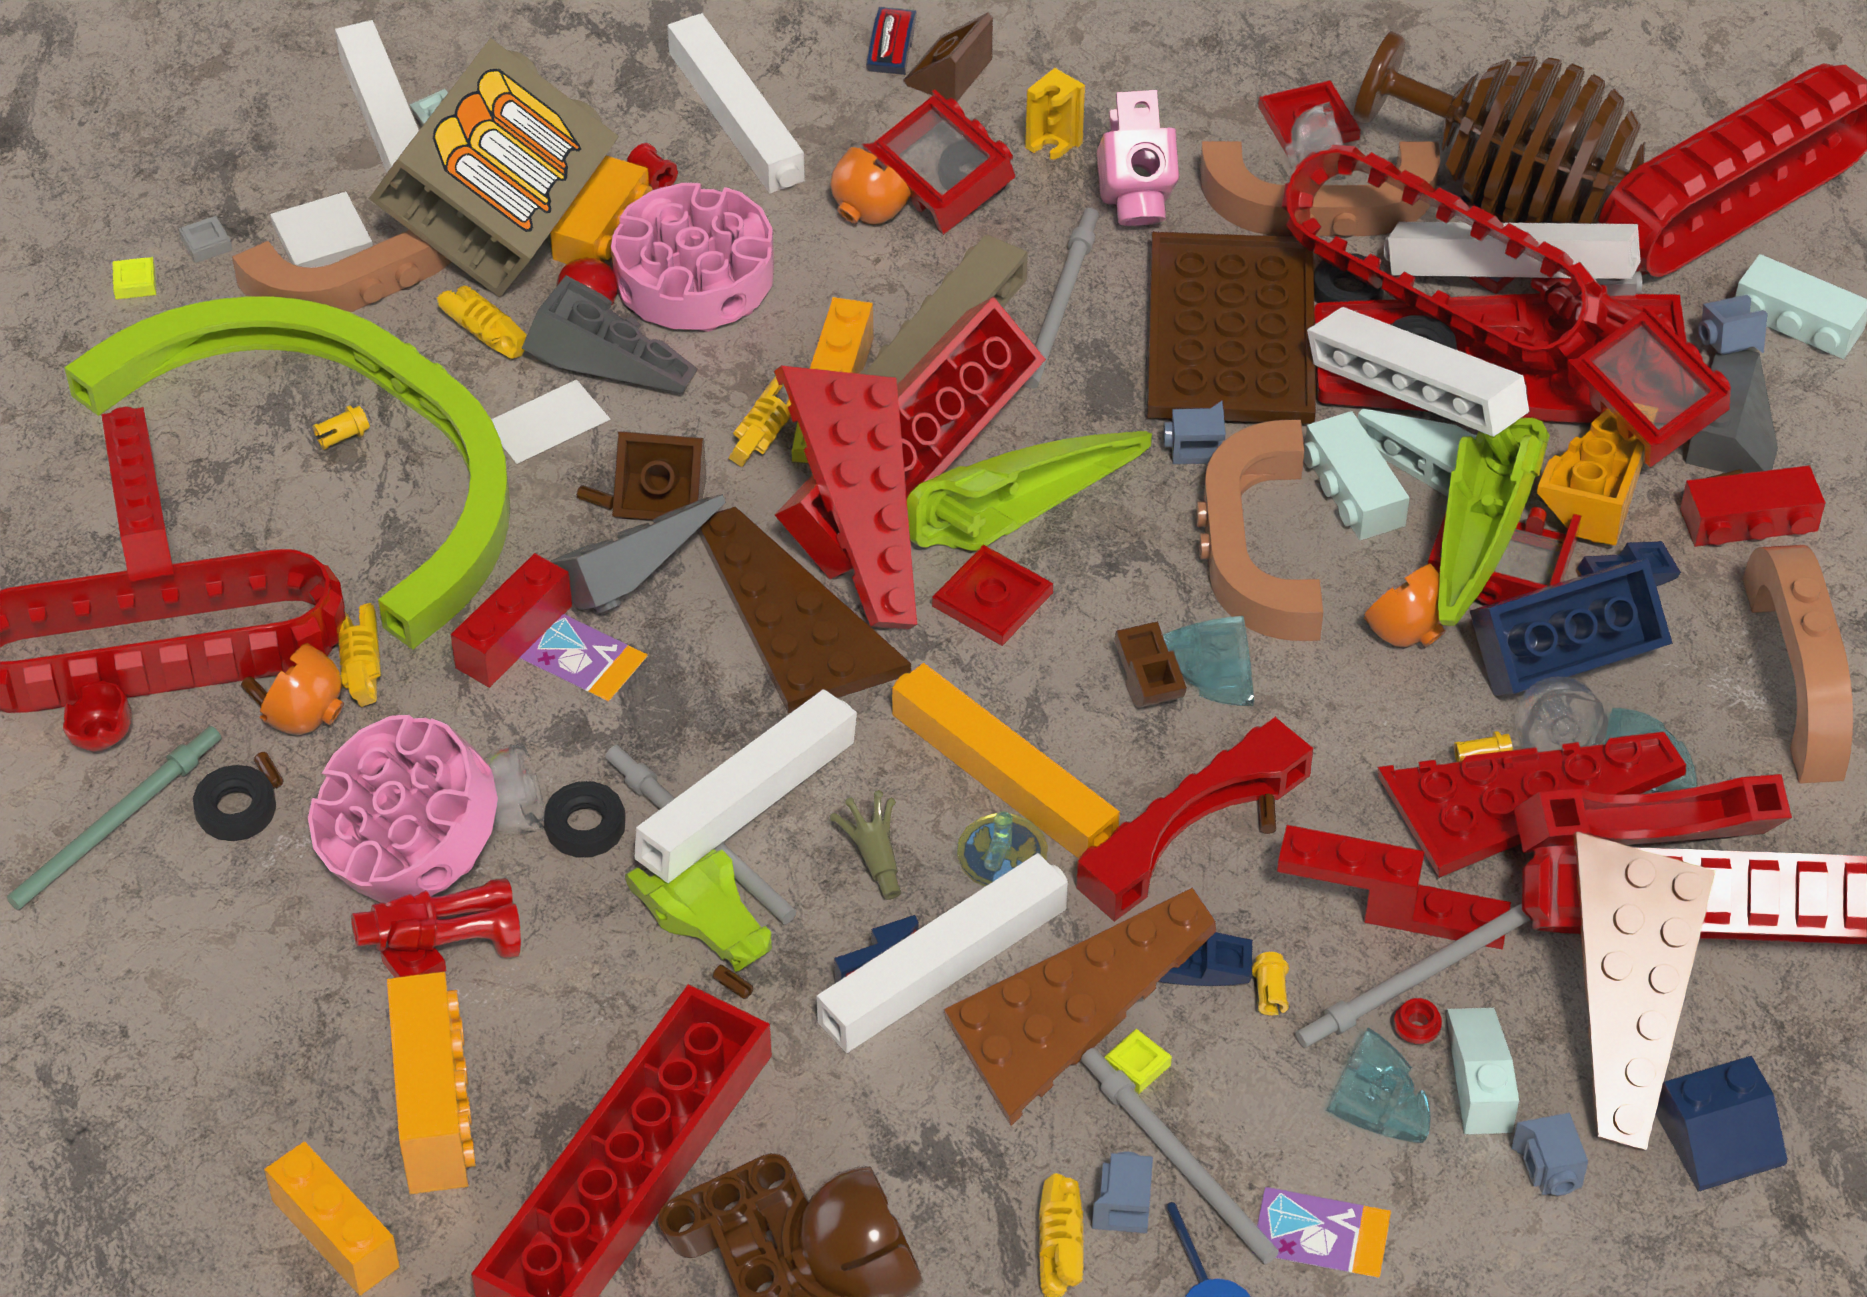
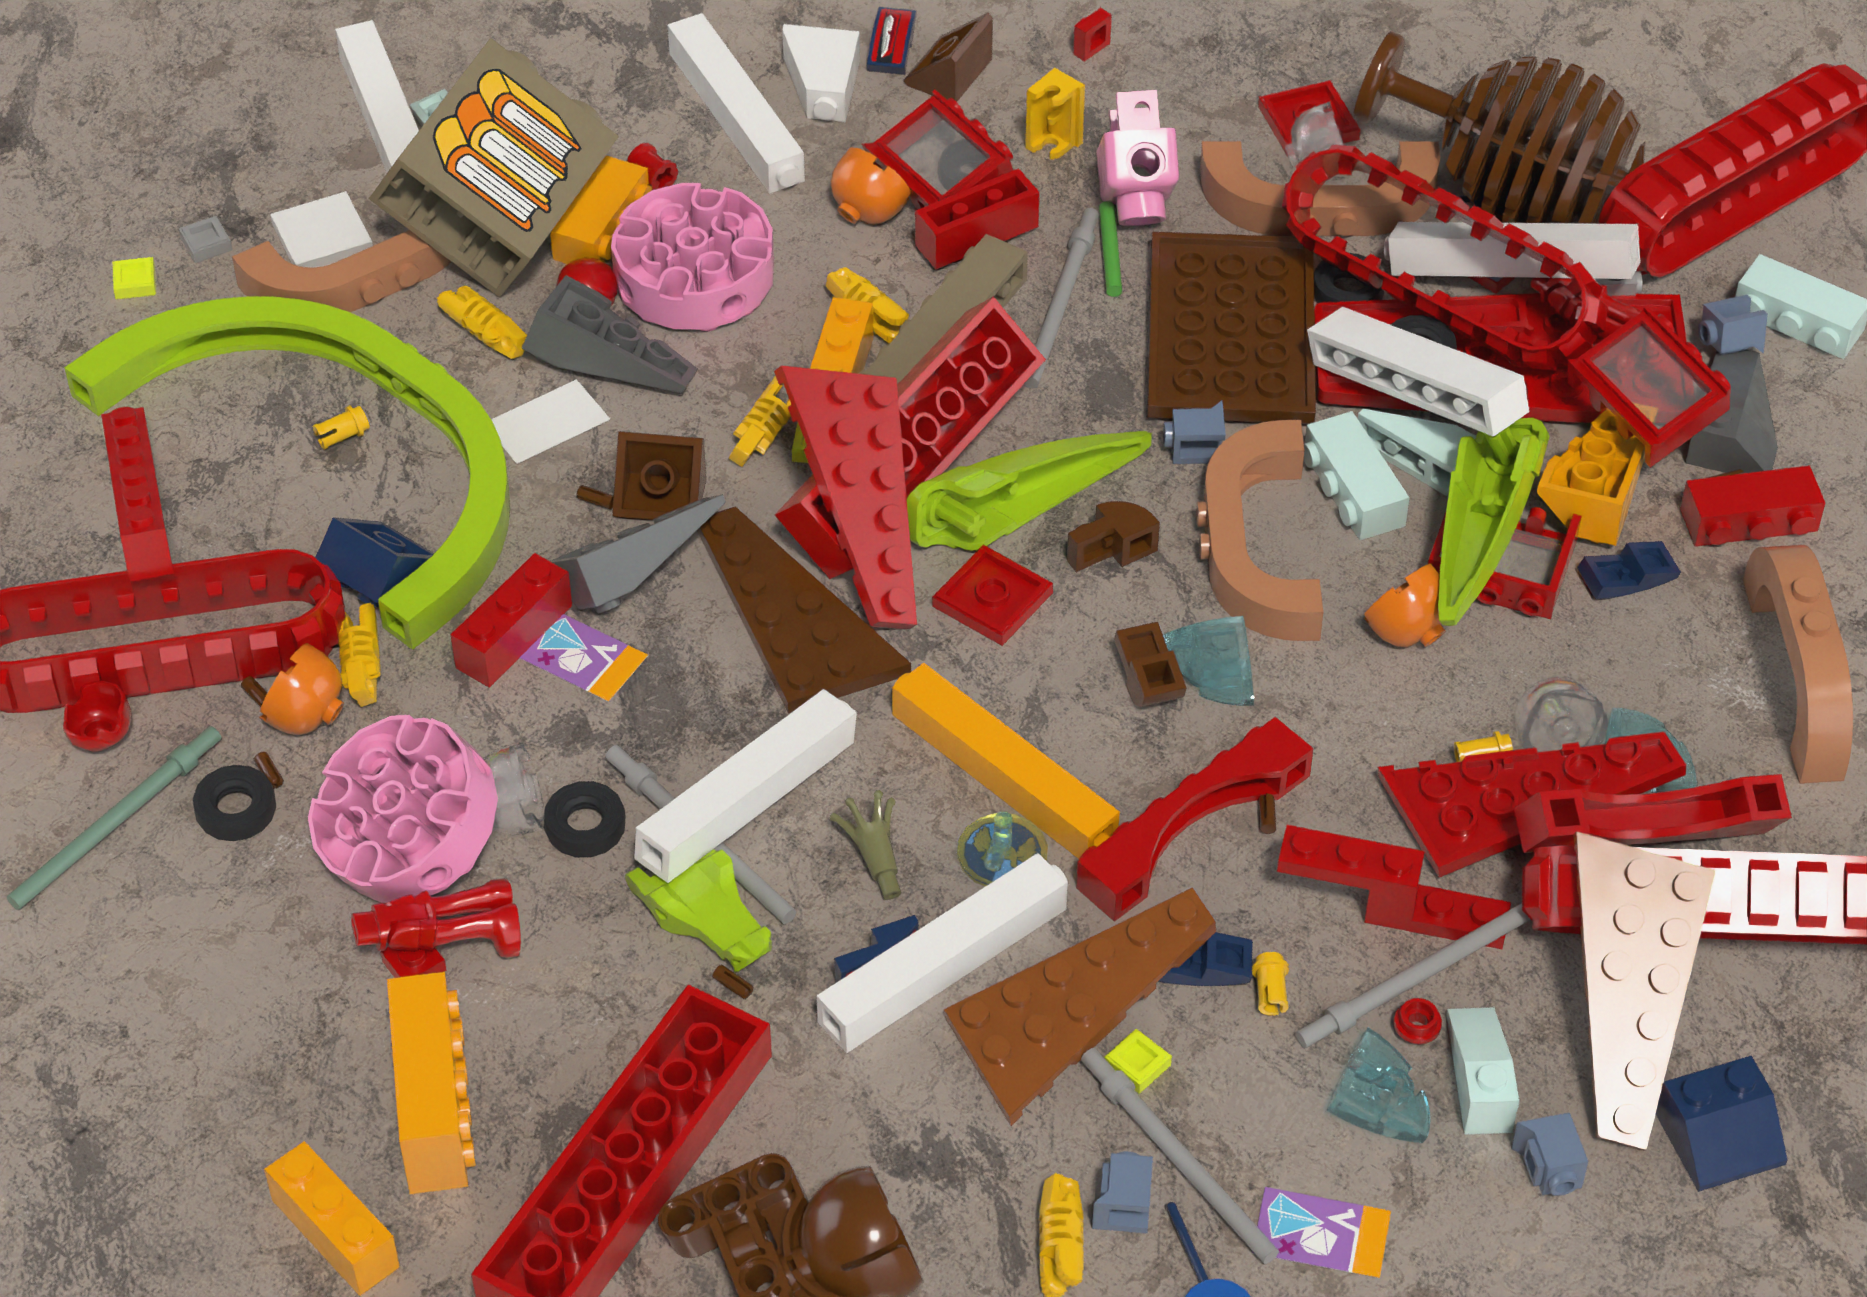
dark blue brick [1470,559,1673,695] -> none
none -> dark blue slope [315,517,434,608]
none -> white slope [782,24,860,122]
none -> yellow hinge [826,267,909,344]
none -> red brick [915,168,1040,269]
none -> reddish brown brick [1067,501,1160,572]
none -> red plate [1073,8,1112,62]
none -> bright green bar [1099,201,1122,297]

